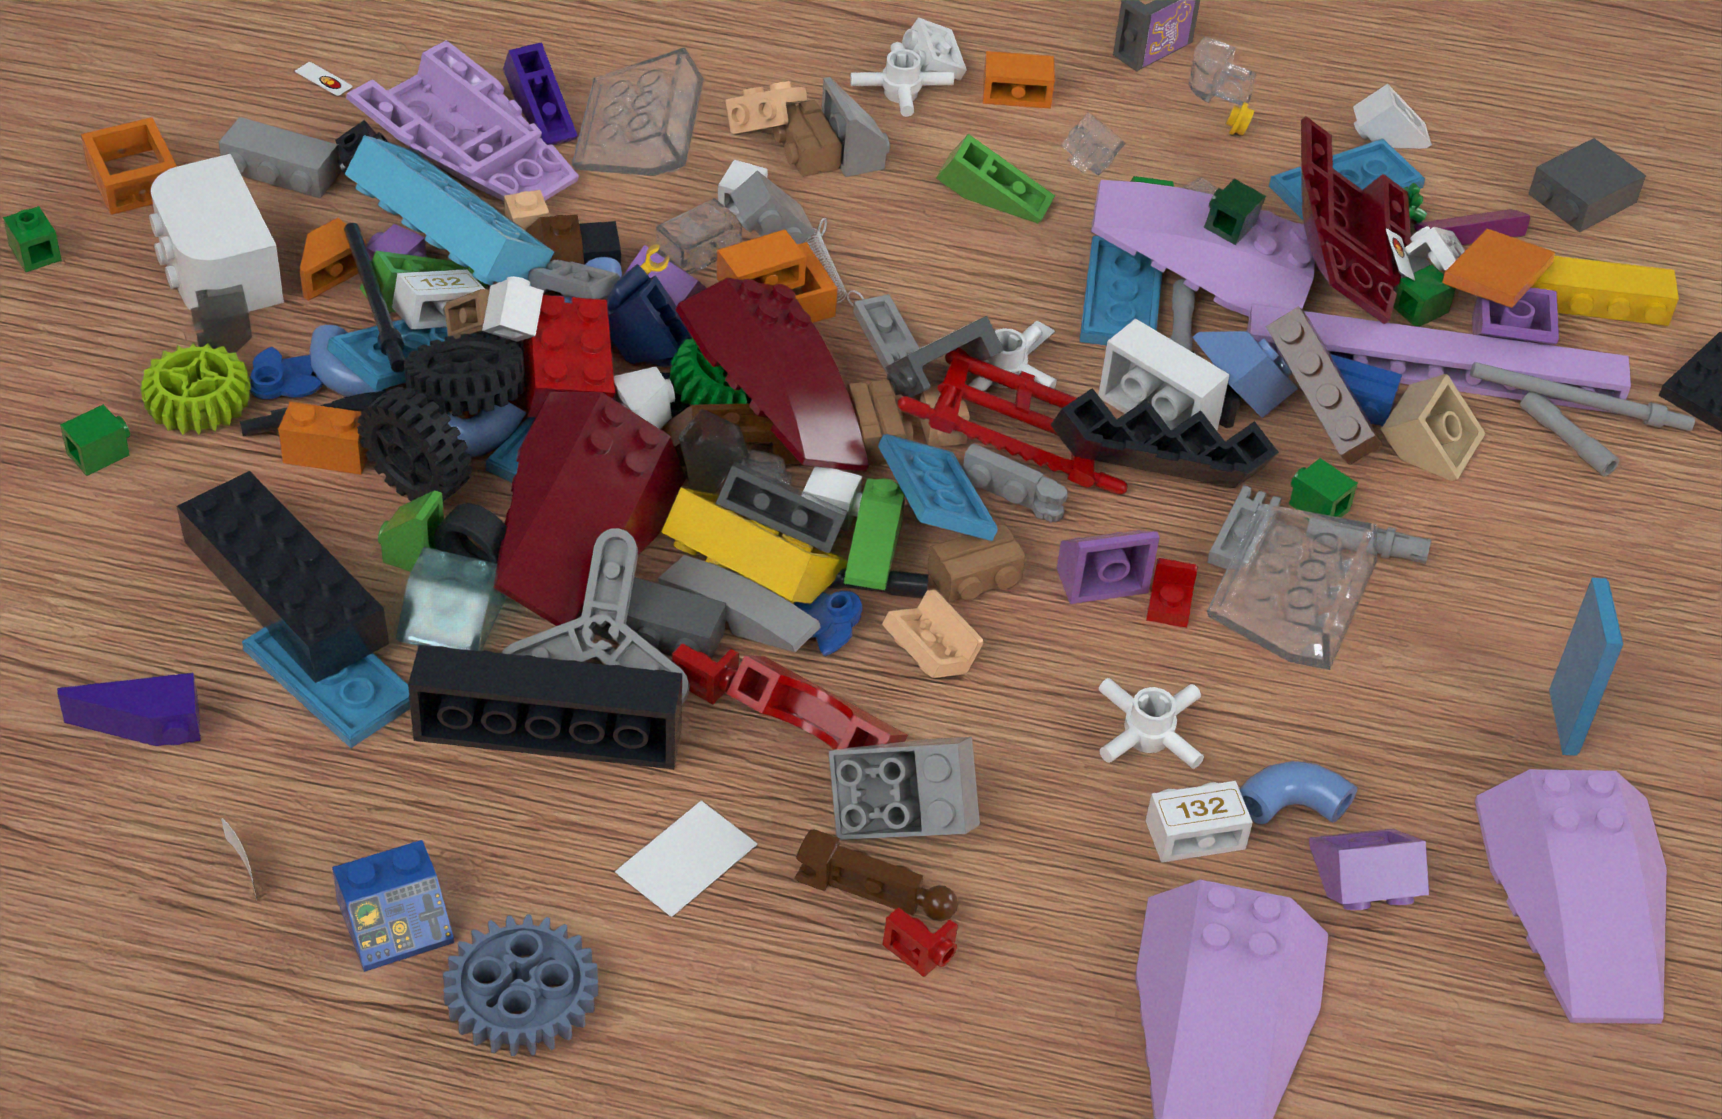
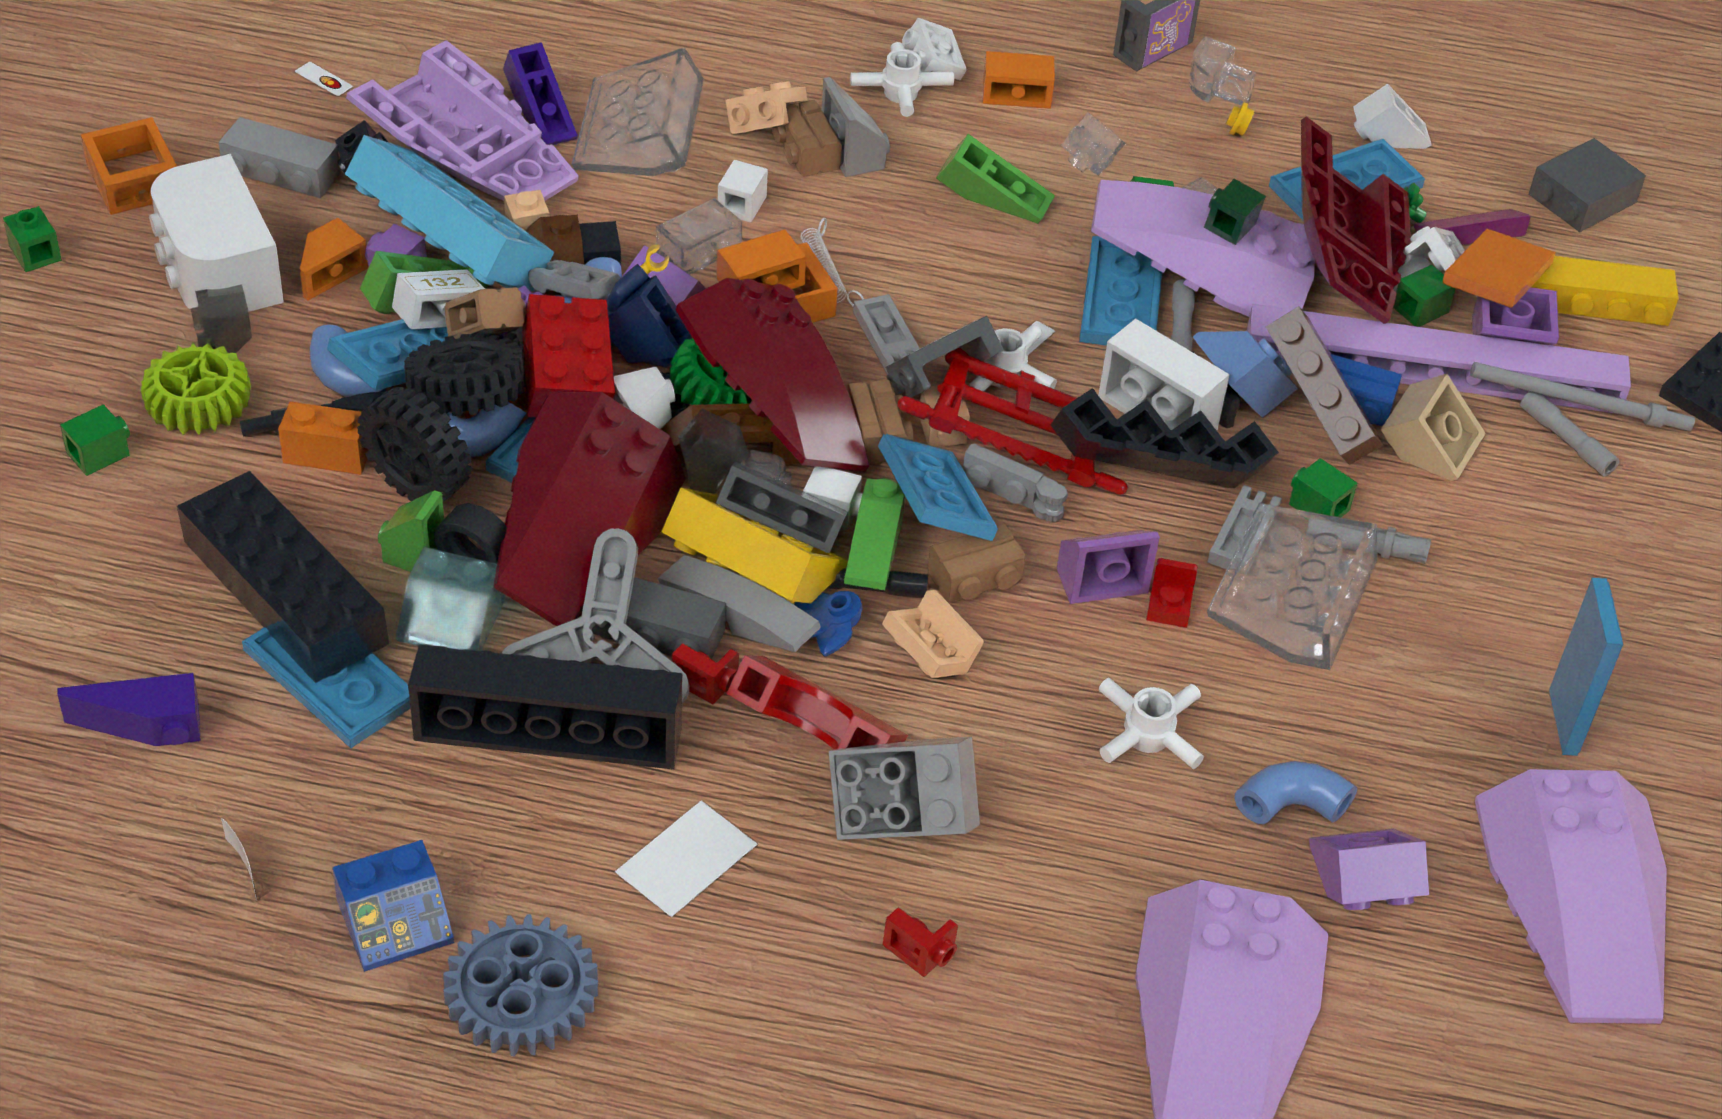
blue plate [249,347,323,400] -> none
black bar [344,223,405,372] -> none
white brick [482,277,544,342] -> none
light grey brick [730,170,815,244] -> none
reddish brown plate [795,829,958,922] -> none
white brick [1146,781,1253,863] -> none
white sticker [1386,228,1415,281] -> none

